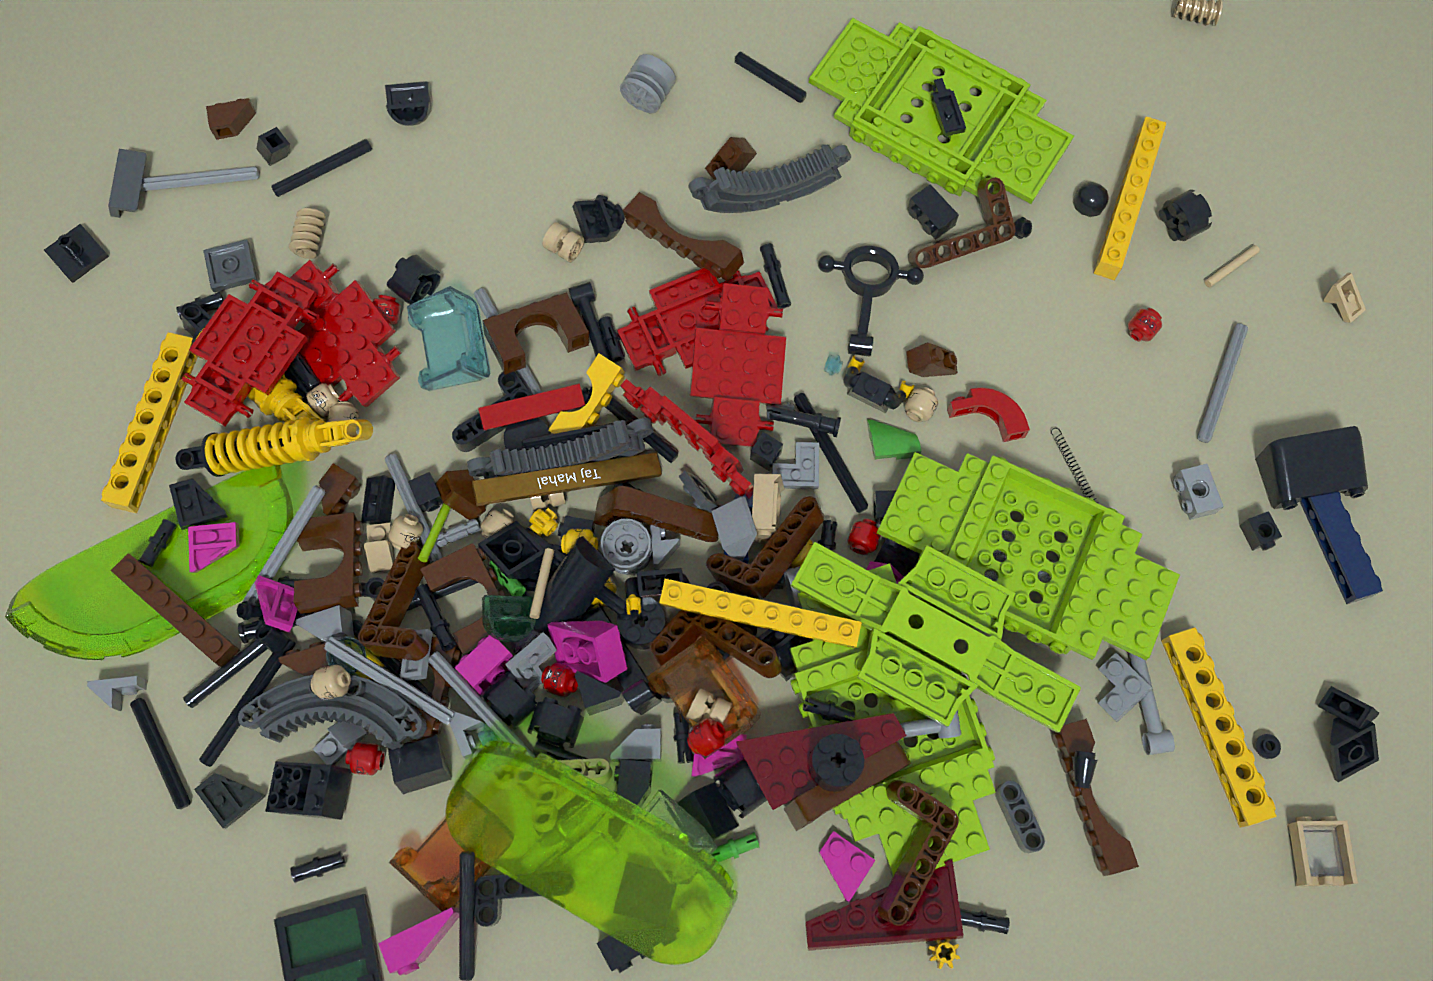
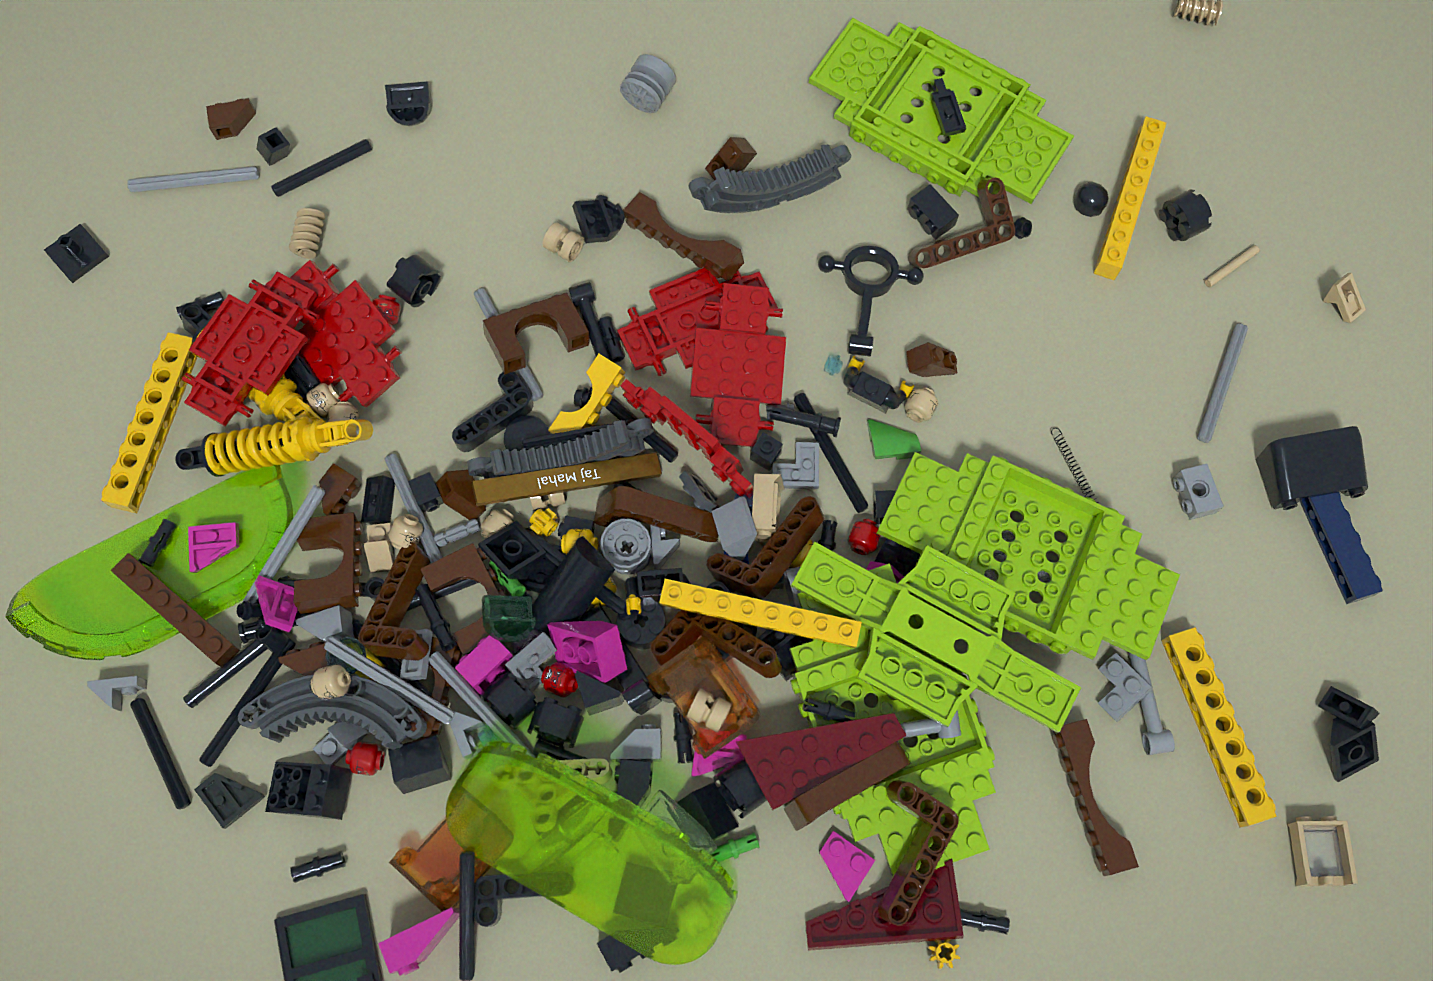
dark grey panel [108,148,147,218] -> none
black wing [169,478,228,530] -> none
dark grey plate [203,239,258,292] -> none
clear light blue windscreen [407,286,490,391] -> none
lime bar [418,503,451,562] -> none
red piece [478,384,585,431] -> none
tan bar [529,548,554,619] -> none
red head [687,718,726,756] -> none
black axle [735,52,807,103] -> none
black pin [760,243,791,309] -> none
black brick [808,734,864,792] -> none
red arch [947,388,1030,442] -> none
dark grey beam [995,781,1045,853] -> none
black cone [1072,751,1098,789] -> none
red head [1127,308,1162,342] -> none
black brick [1240,511,1282,551] -> none
black plate [1255,734,1281,759] -> none

